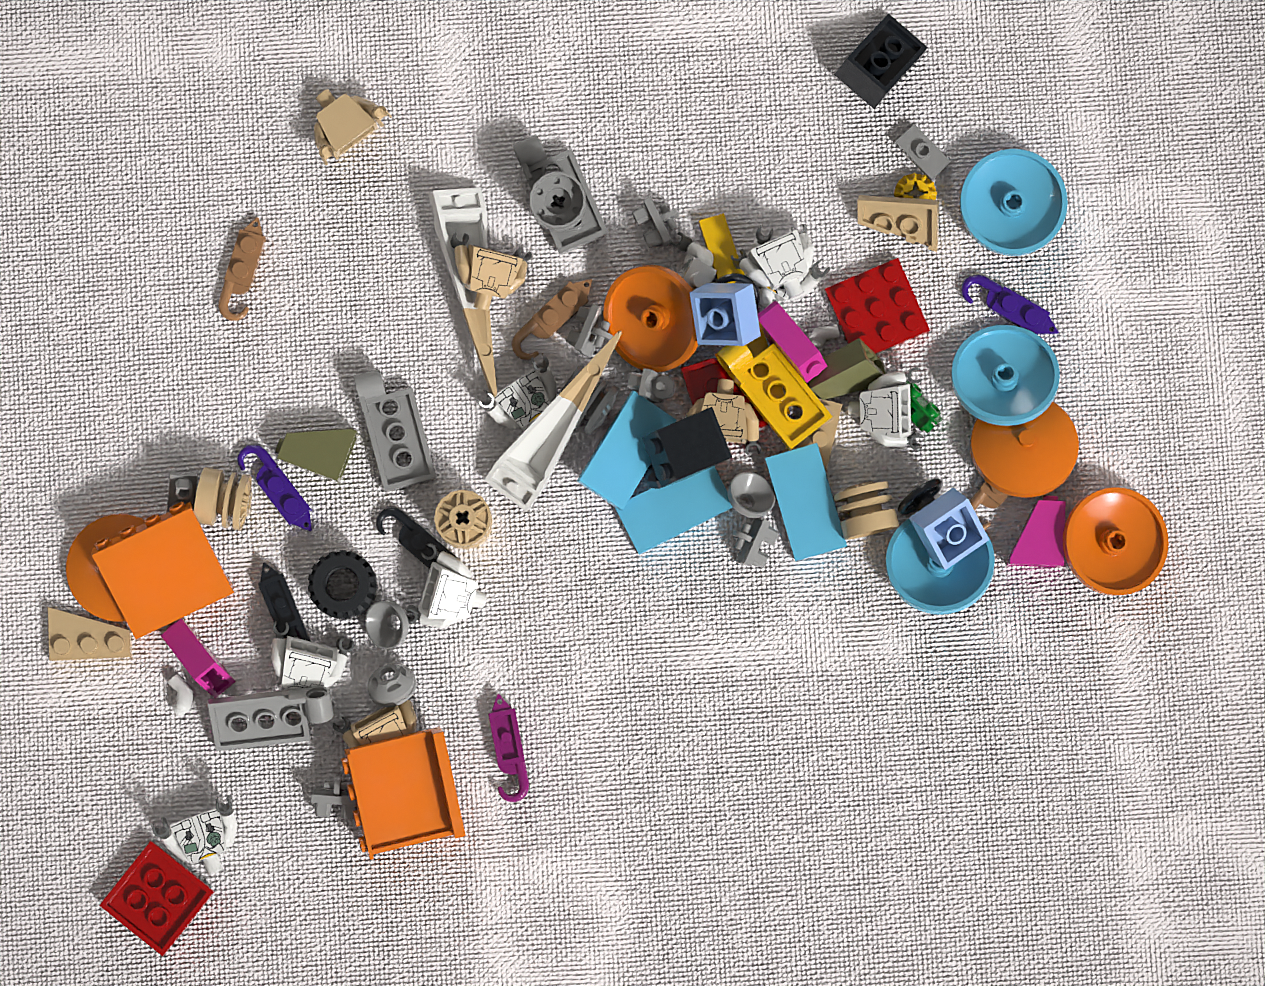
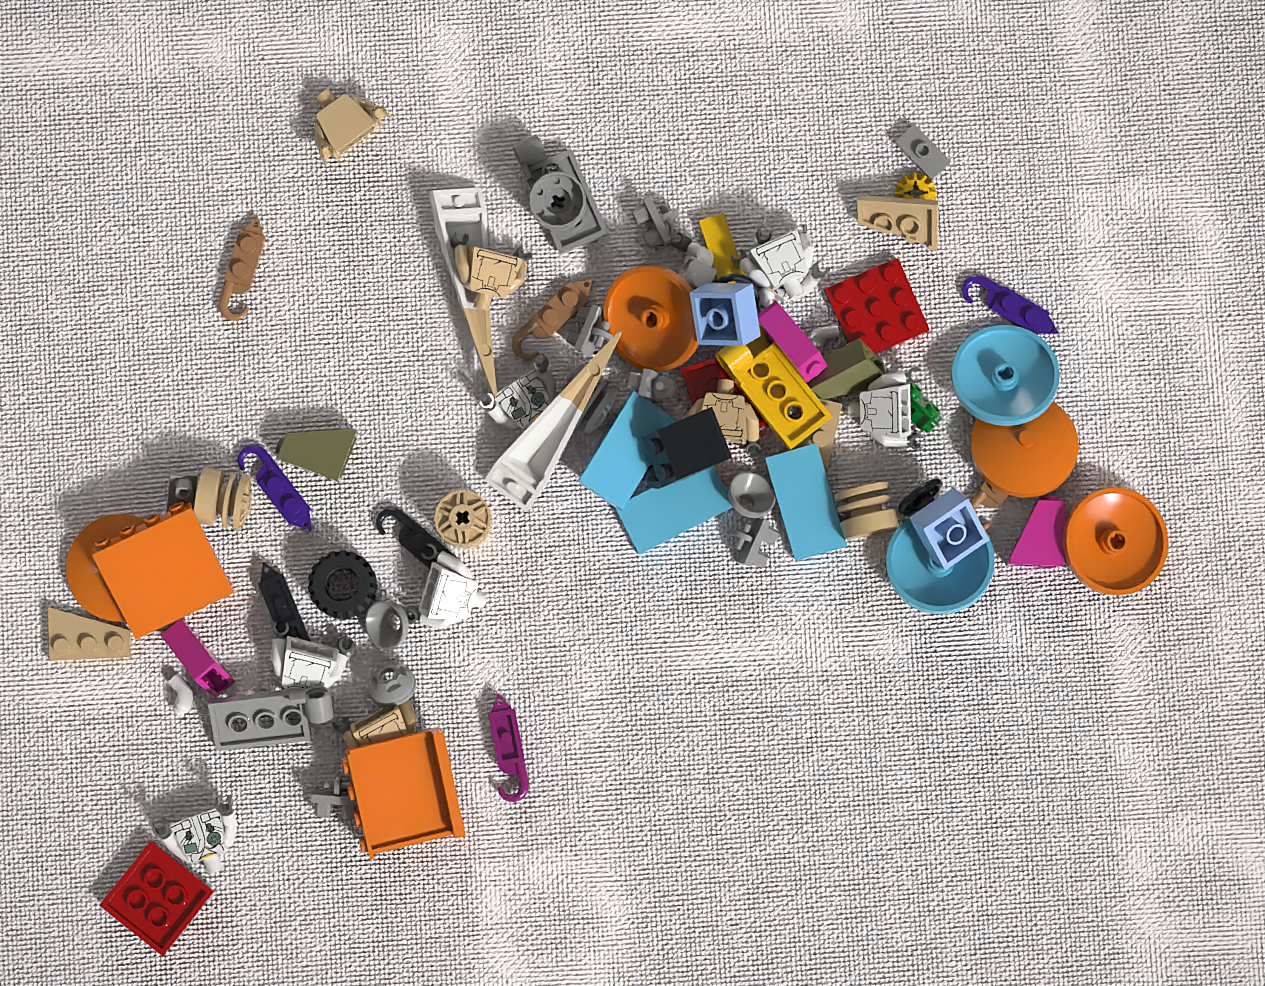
light grey hinge [353,368,437,493] -> none
black slope [834,13,928,109] -> none
medium azure dish [960,149,1068,256] -> none

